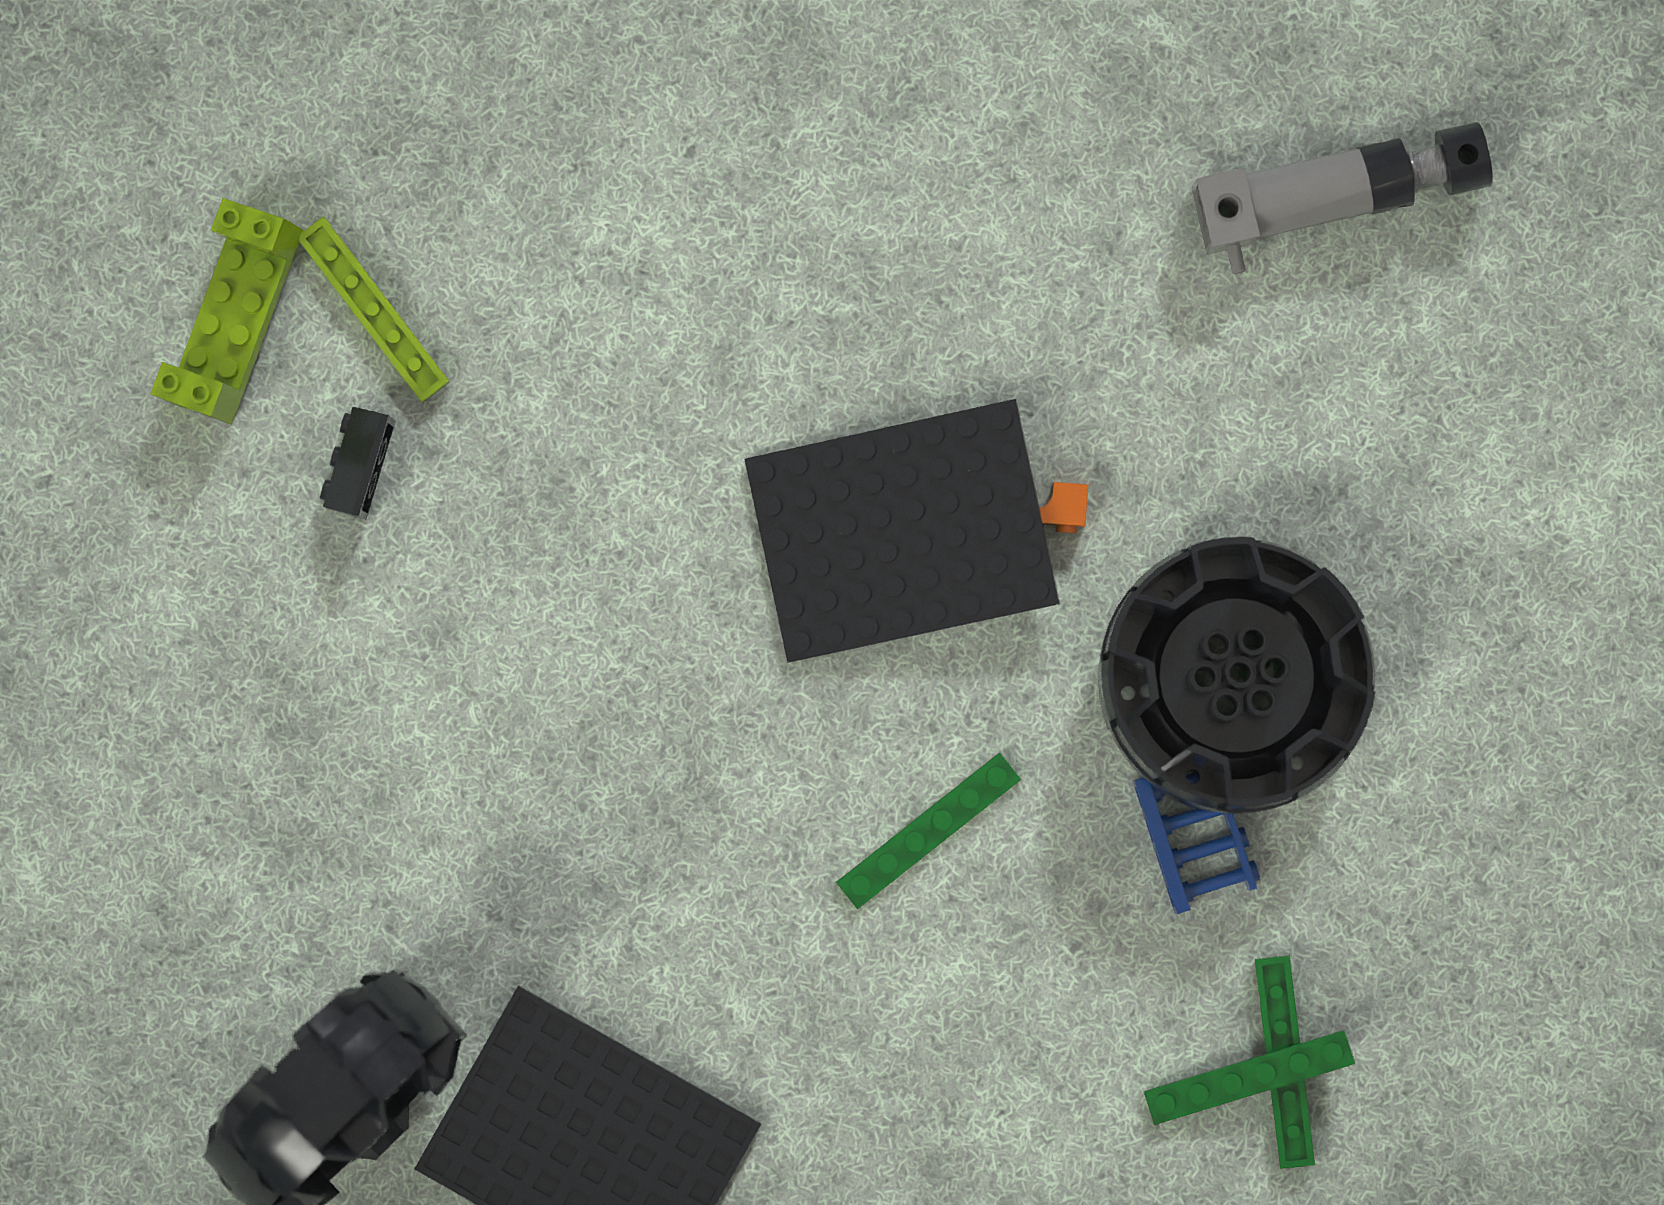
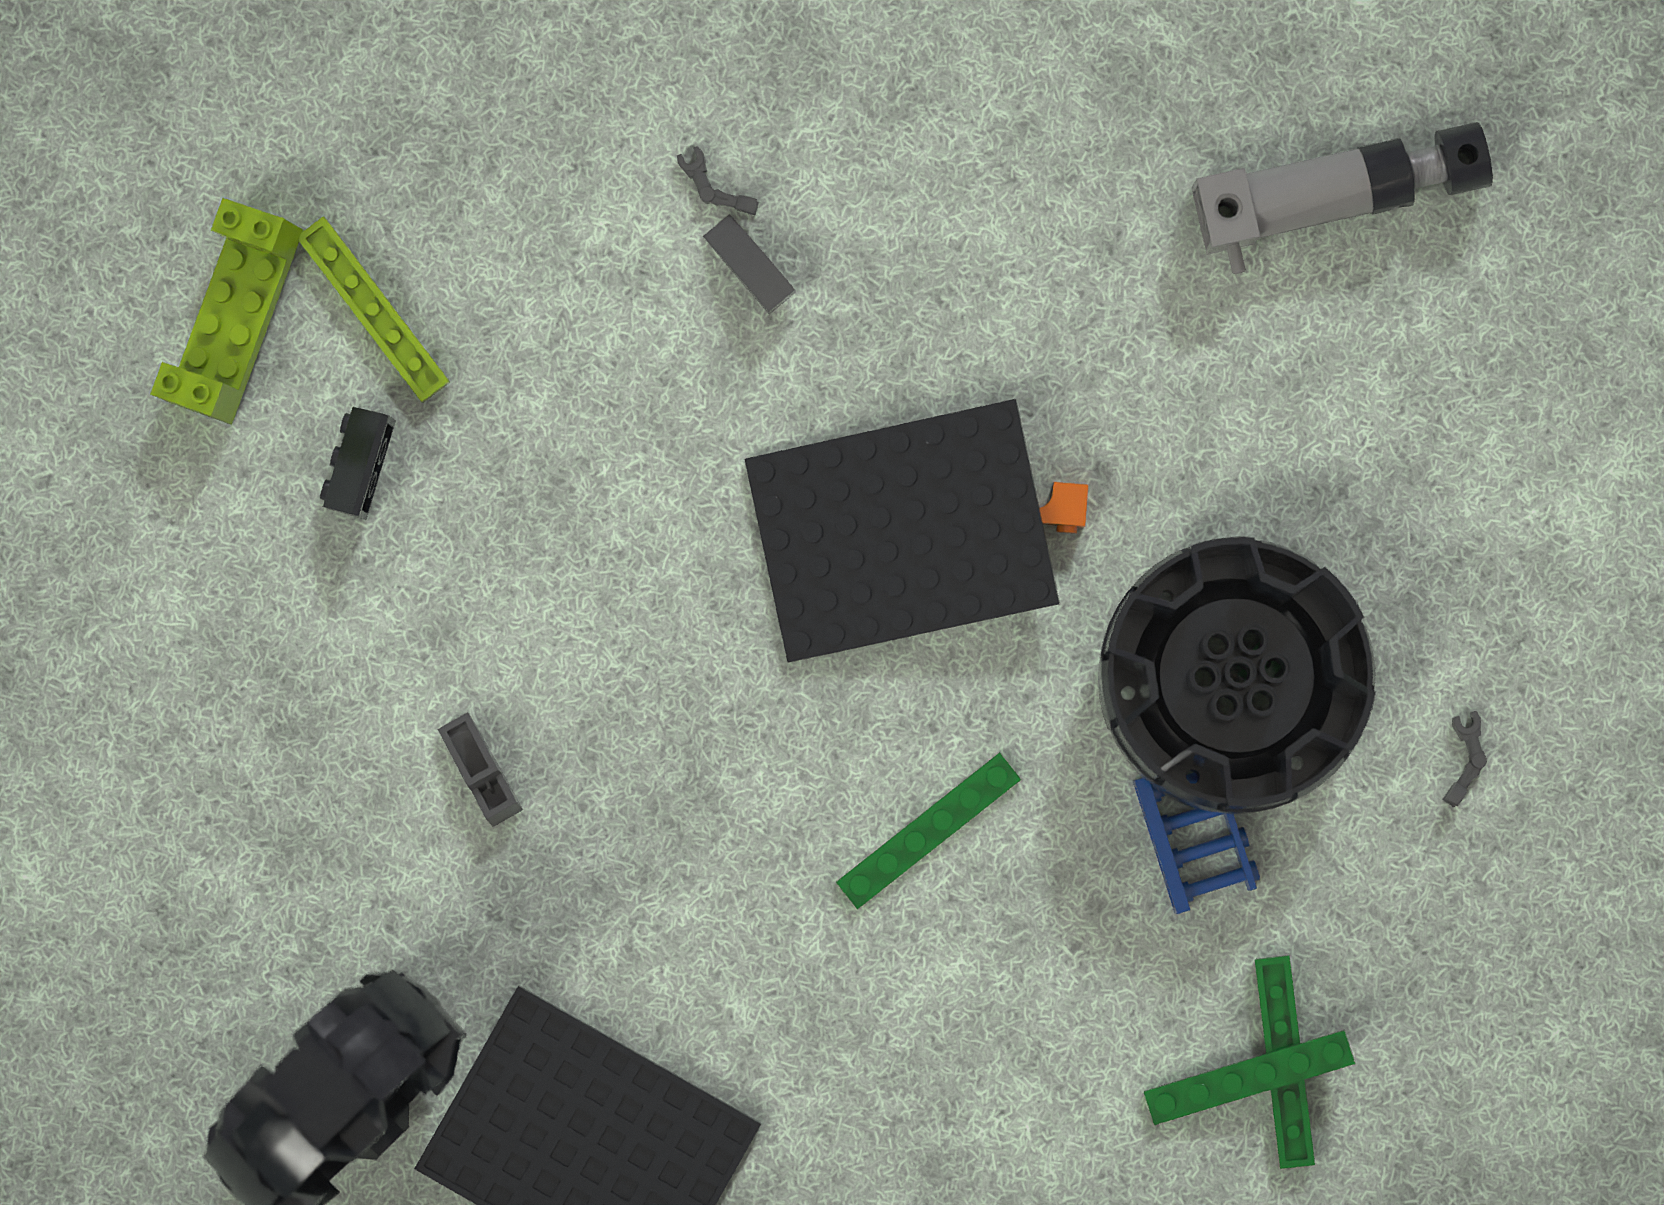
none -> dark grey slope [438,712,523,827]
none -> dark grey piece [677,146,759,216]
none -> dark grey slope [703,214,796,315]
none -> dark grey piece [1442,711,1487,807]

